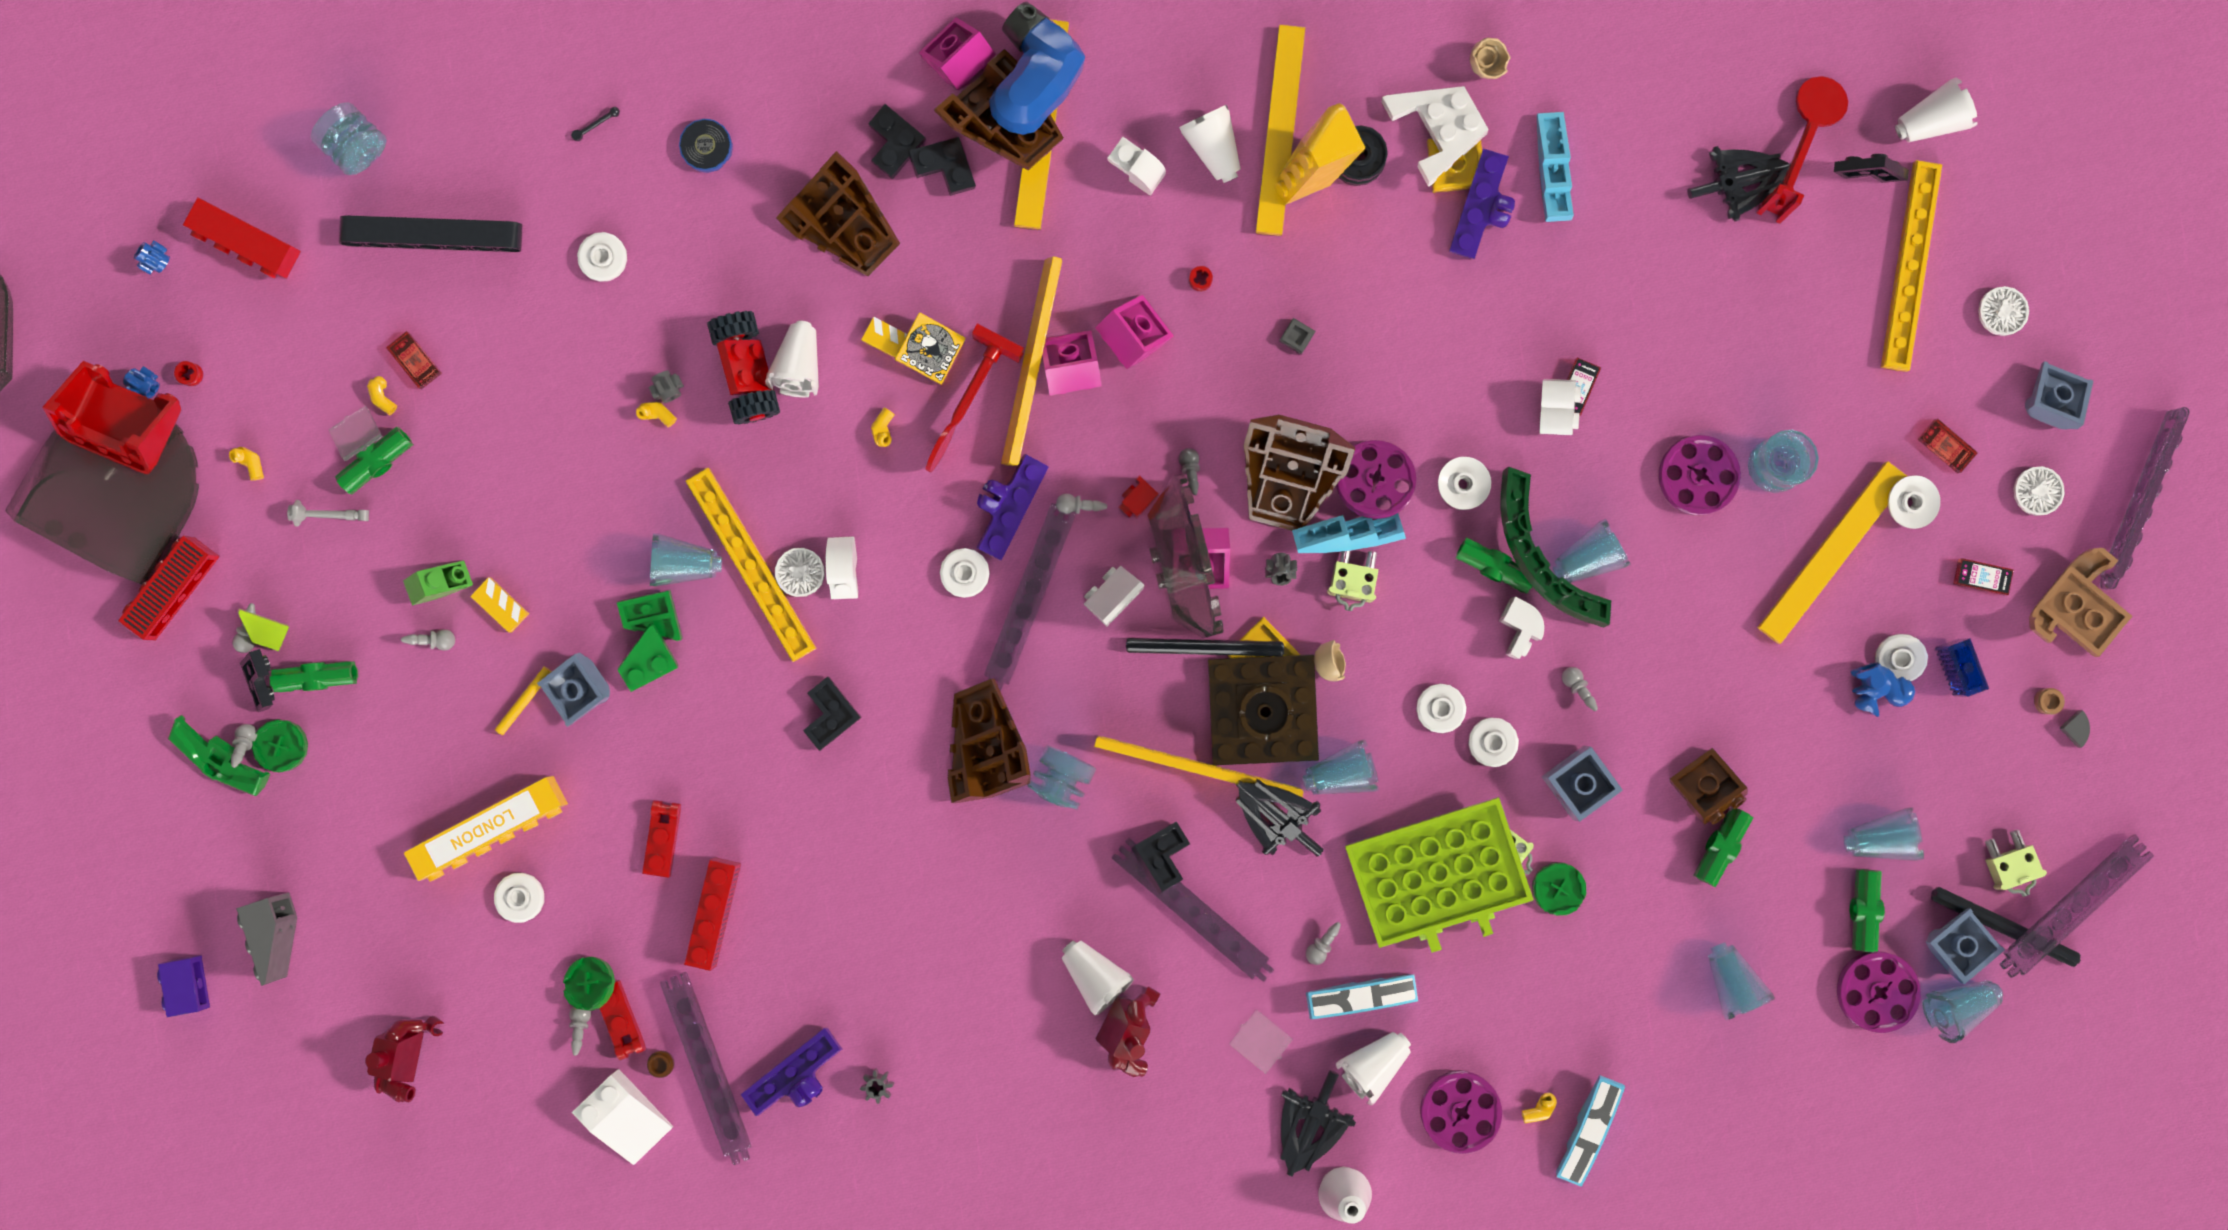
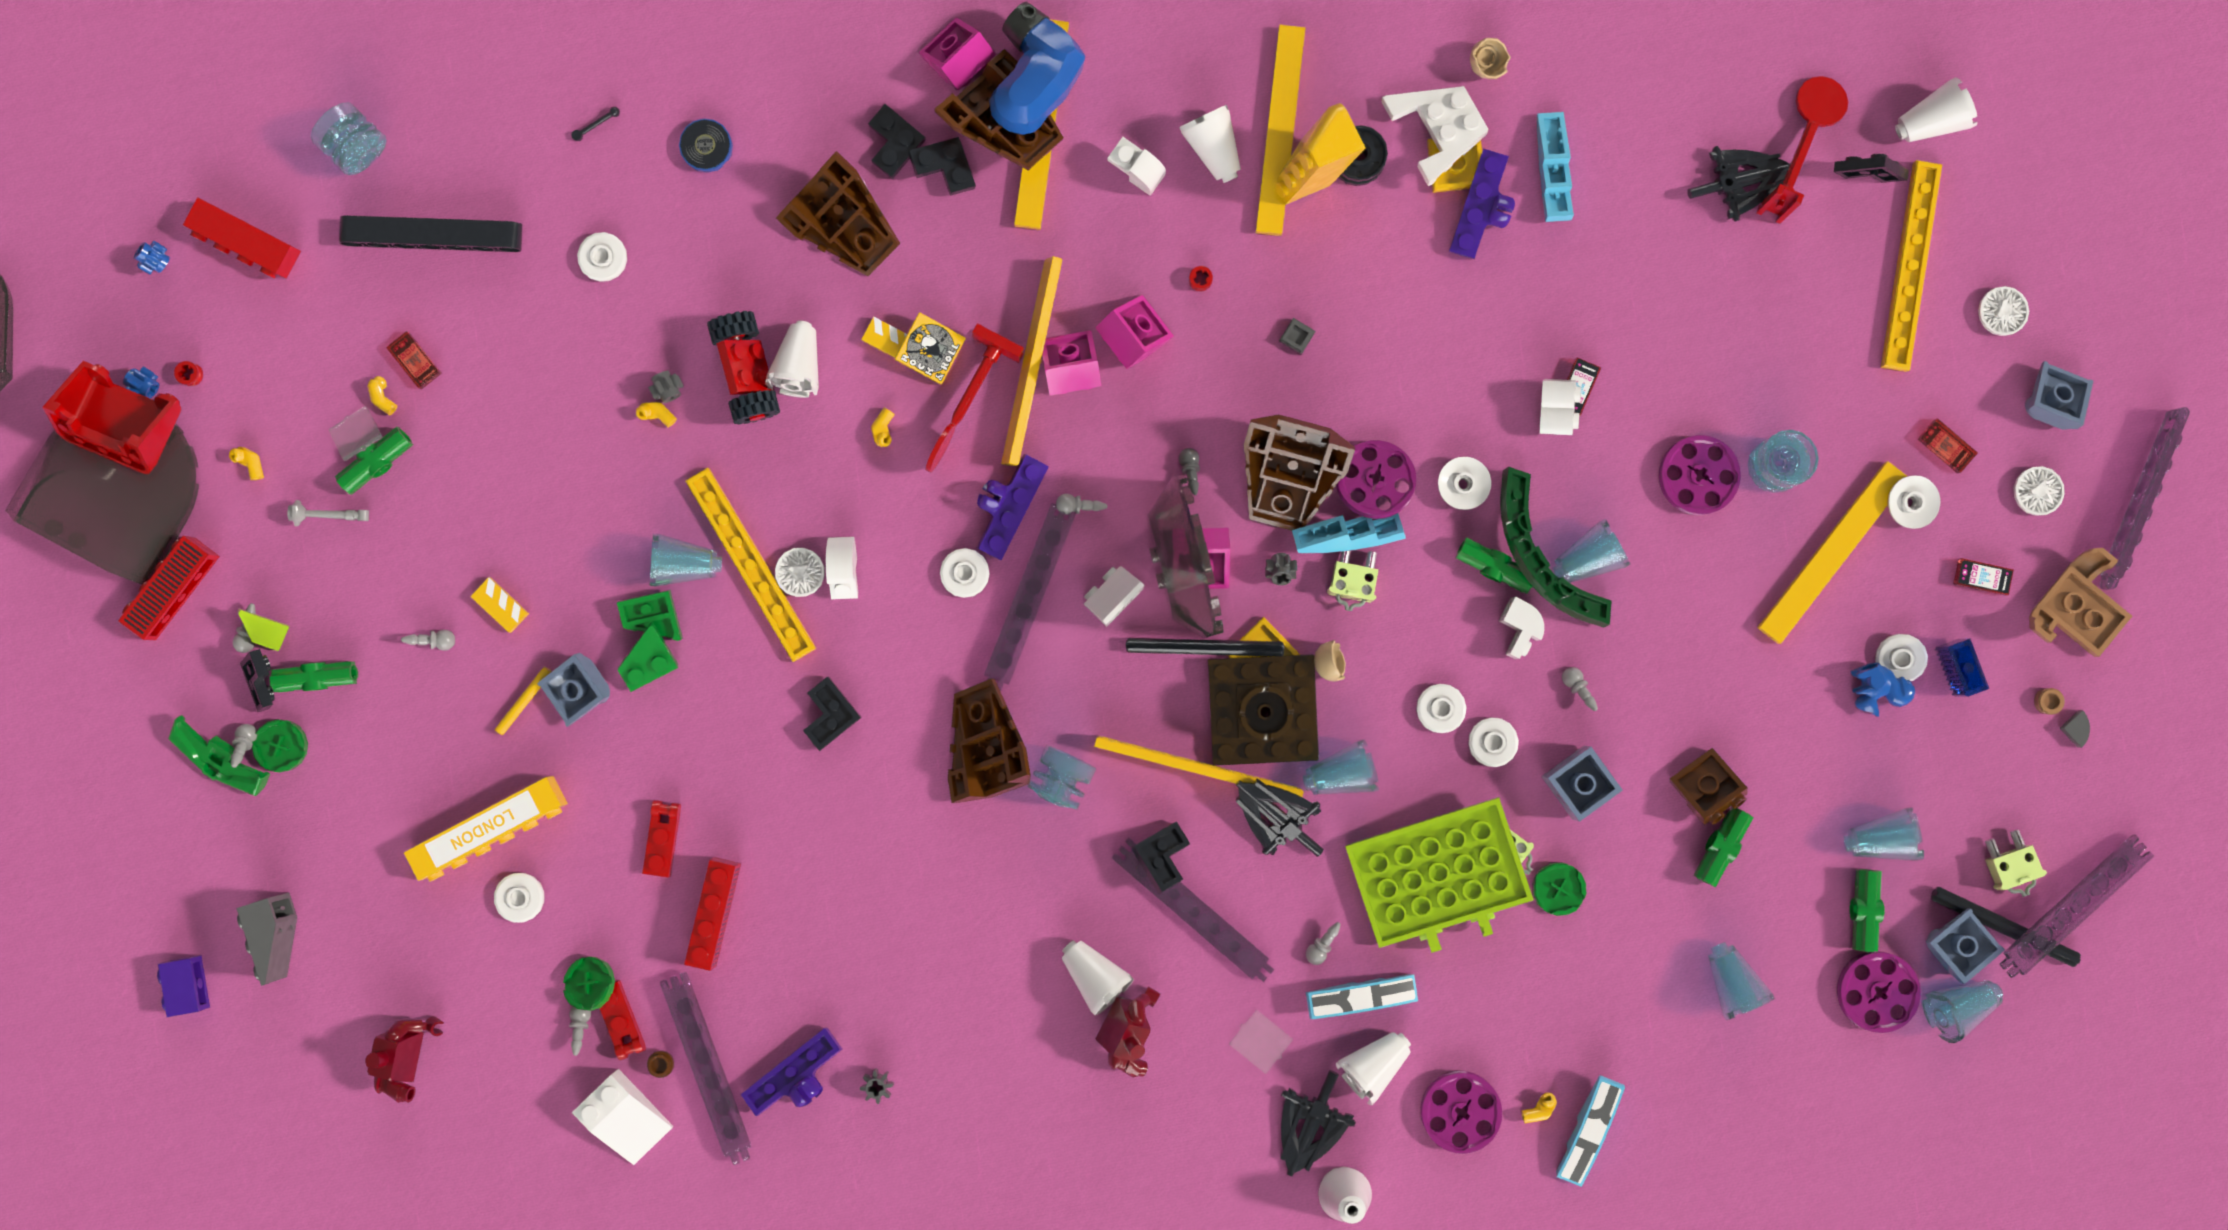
bright green slope [403,560,473,605] -> none
red brick [1118,475,1159,519] -> none

